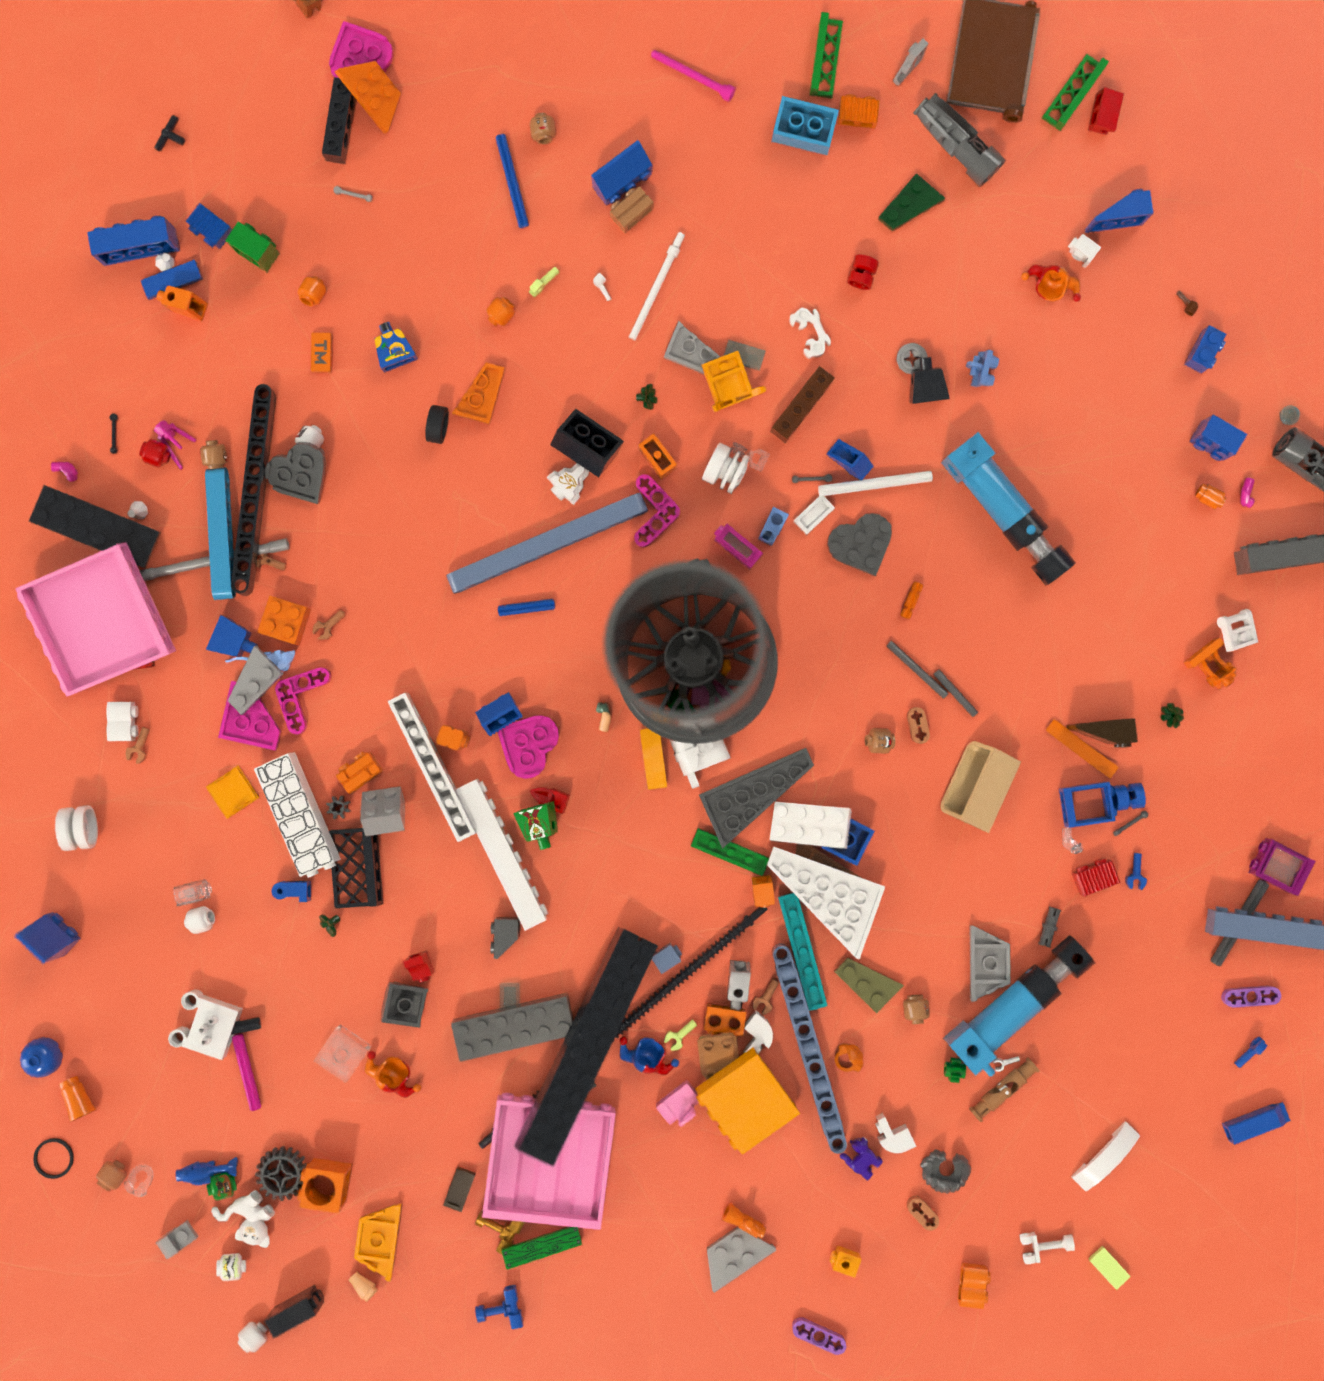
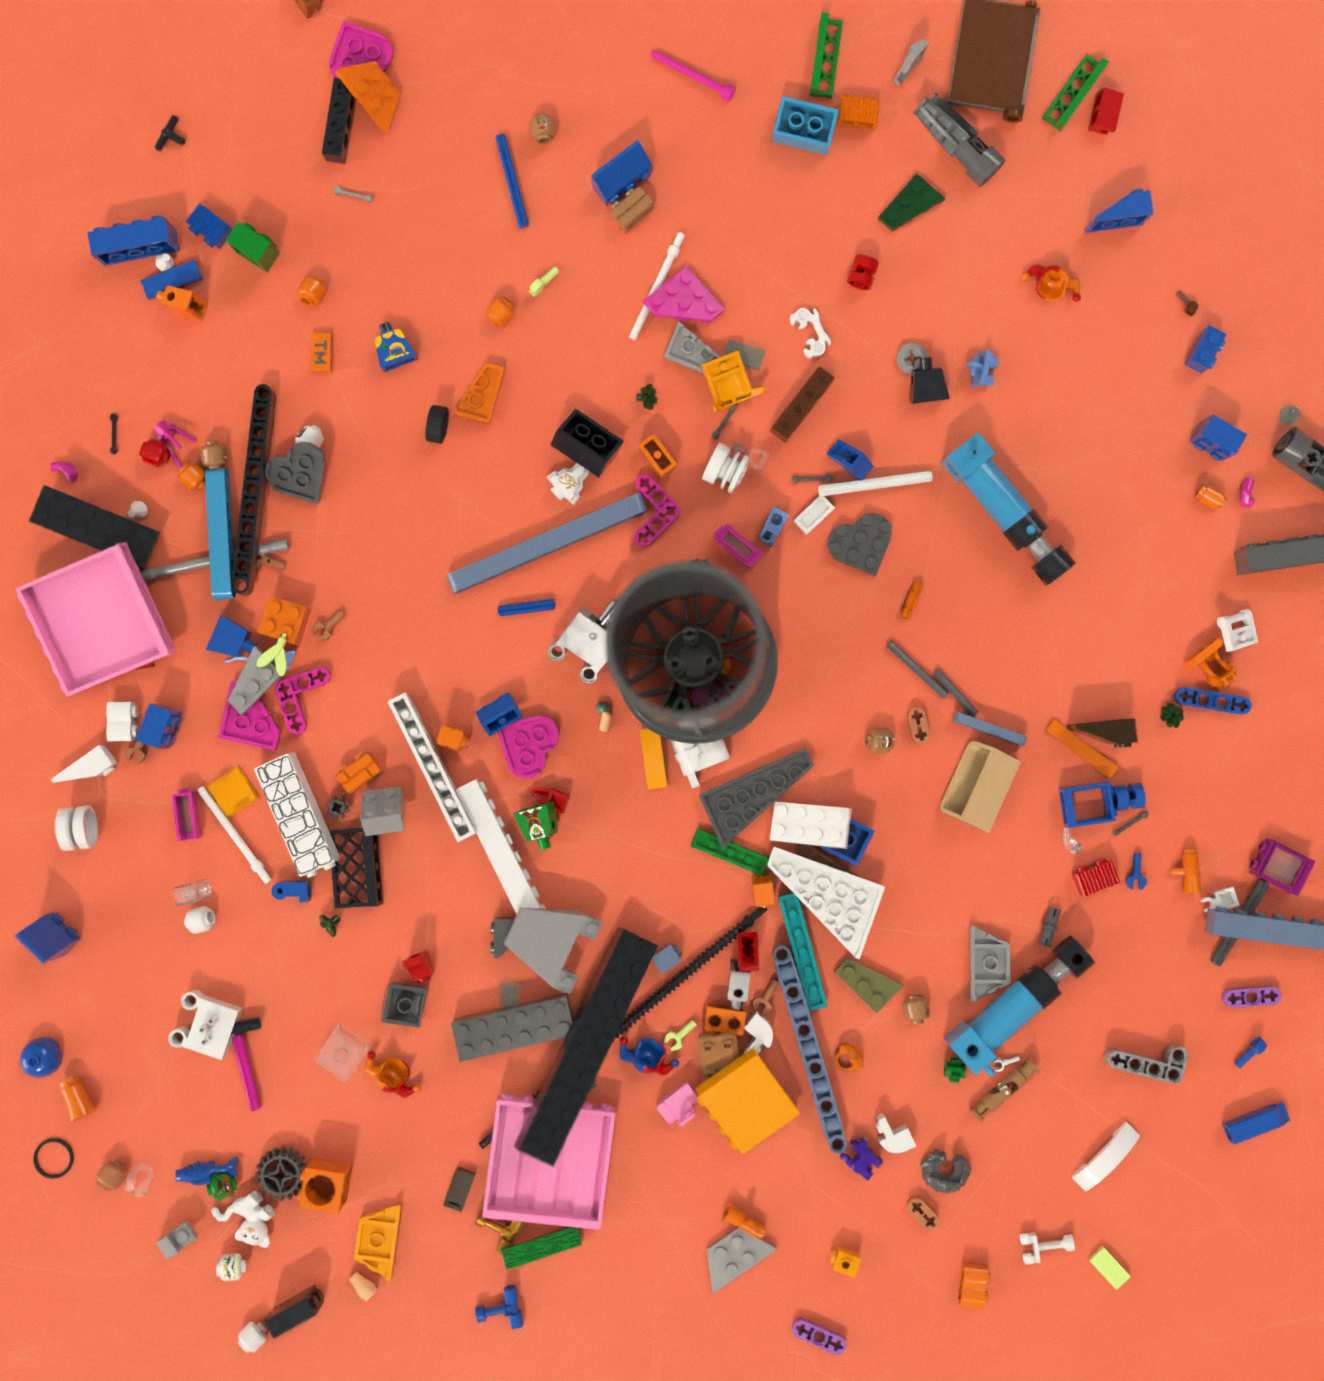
white hand [593,273,611,301] -> none
white brick [1068,234,1101,268] -> none
none -> white slope [51,745,118,783]
none -> blue brick [135,703,183,749]
none -> dark pink window [171,788,202,841]
none -> orange head [177,462,205,491]
none -> white bar [197,786,272,884]
none -> yellowish green piece [256,633,287,676]
none -> light grey wedge [503,907,603,994]
none -> piece [548,599,616,683]
none -> dark pink plate [643,266,725,323]
none -> dark grey hinge [712,404,738,439]
none -> red arch [738,932,759,972]
none -> sand blue beam [952,712,1027,746]
none -> light grey beam [1103,1043,1188,1084]
none -> orange piece [1171,849,1203,893]
none -> blue beam [1173,687,1252,714]
none -> white plate [1200,886,1239,912]

